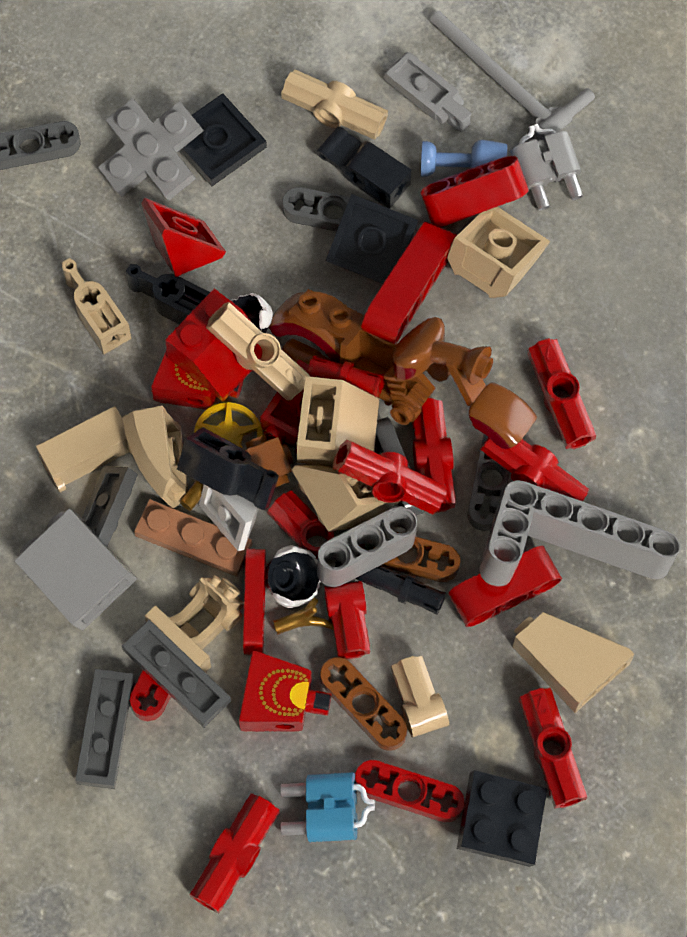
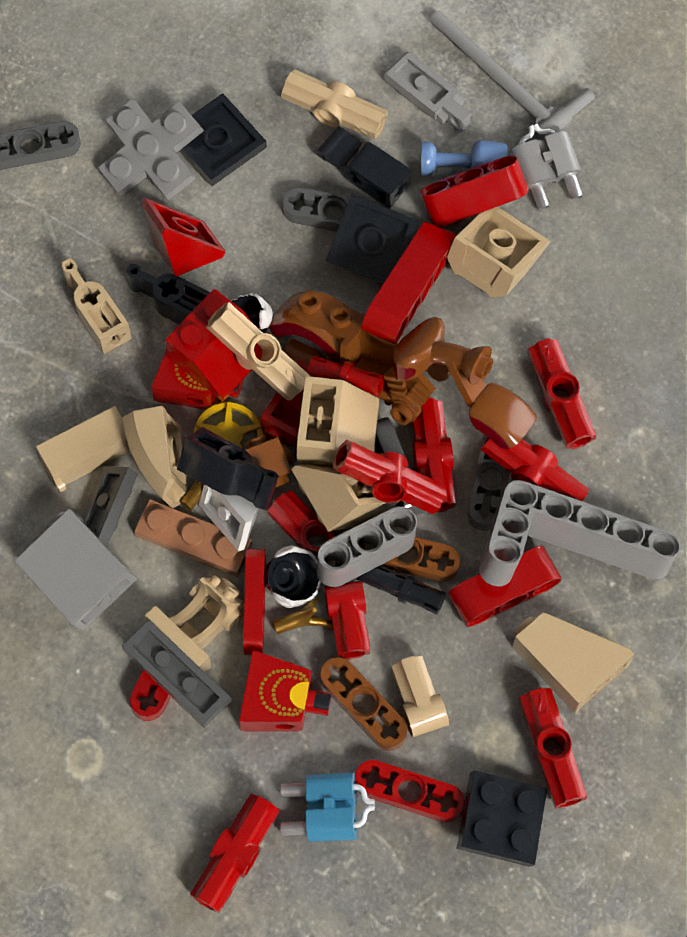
dark grey plate [75,669,134,789] -> none

